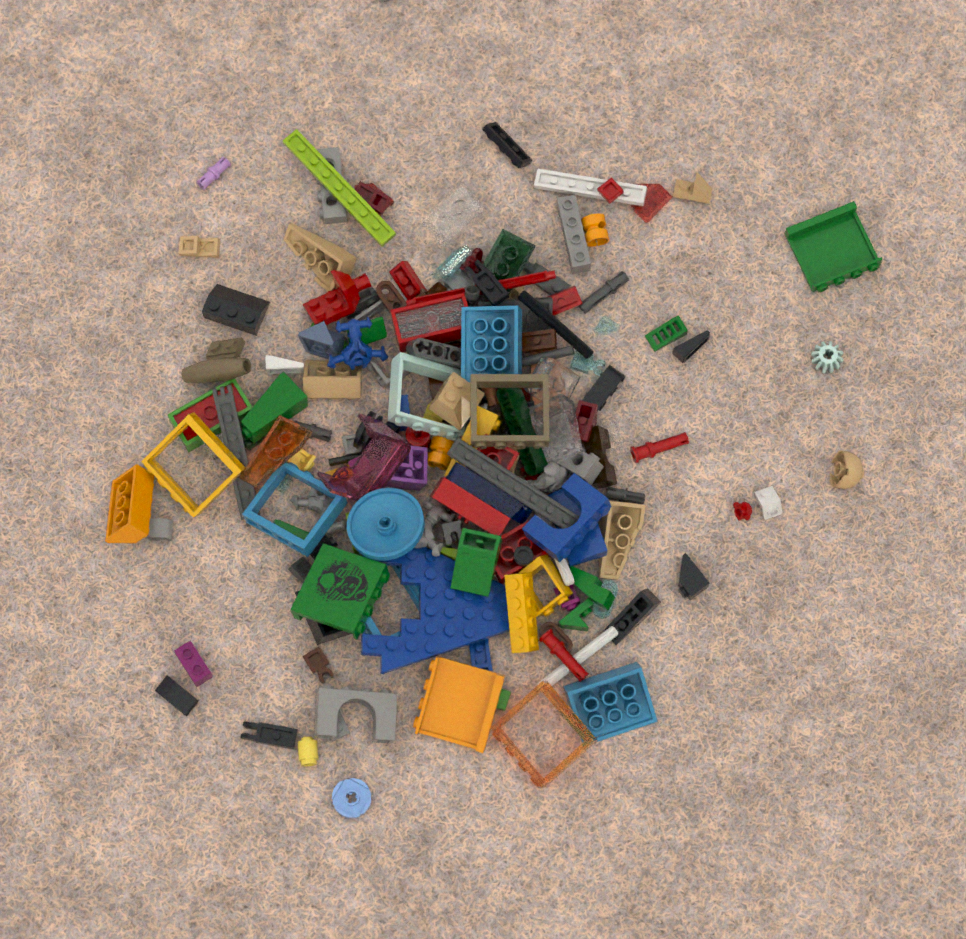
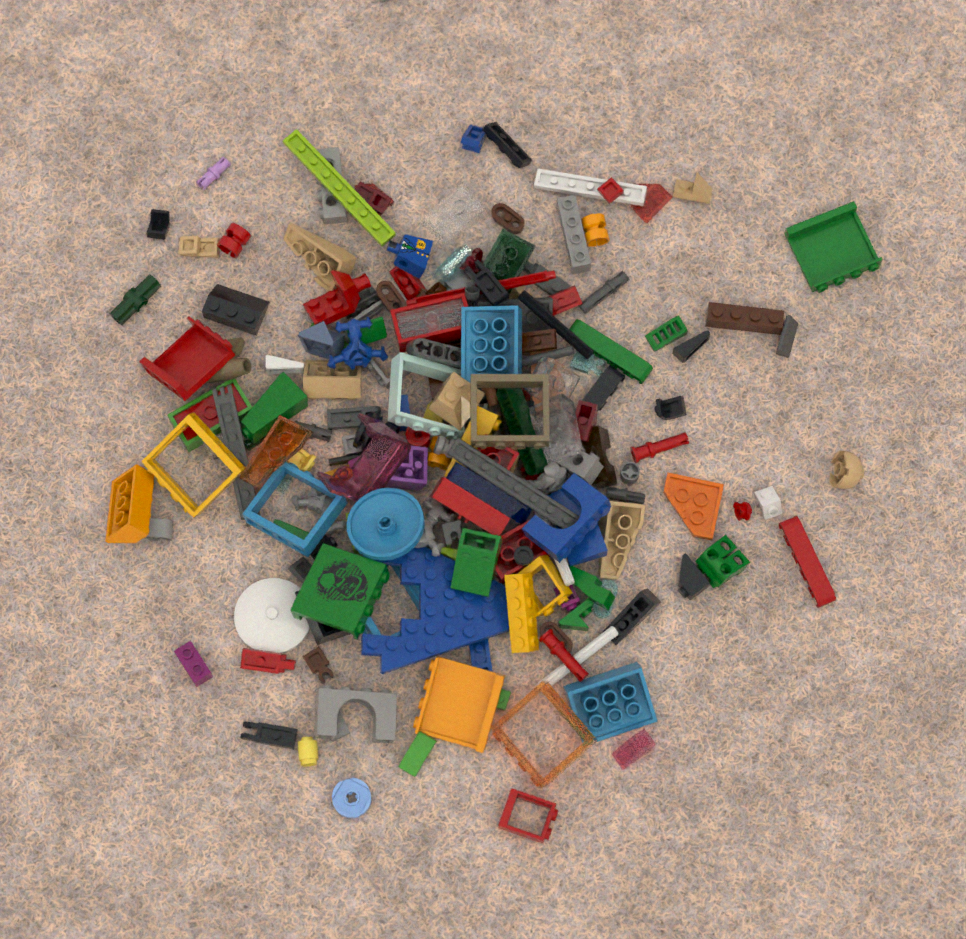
black slope [155,675,199,716] -> none
clear light blue tile [594,316,620,335] -> none
light aqua gear [811,341,844,373] -> none
none -> dark green piece [110,274,162,326]
none -> red panel [139,317,235,401]
none -> black bracket [147,209,170,240]
none -> red wheel [217,223,251,258]
none -> white dish [234,578,310,654]
none -> red hinge [240,648,296,674]
none -> dark grey plate [327,406,382,430]
none -> blue torso [386,235,433,279]
none -> bright green slope [398,731,437,777]
none -> light grey wheel [433,435,455,459]
none -> blue slope [461,124,486,154]
none -> reddish brown plate [491,203,525,234]
none -> red window [498,788,559,844]
none -> green beam [569,319,653,384]
none -> clear pink slope [611,728,656,770]
none -> flat silver wheel [620,462,640,485]
none -> black bracket [655,396,687,420]
none -> orange plate [663,472,724,541]
none -> green hips [695,535,750,588]
none -> reddish brown brick [706,302,784,335]
none -> dark grey slope [776,315,798,358]
none -> red beam [778,516,836,608]

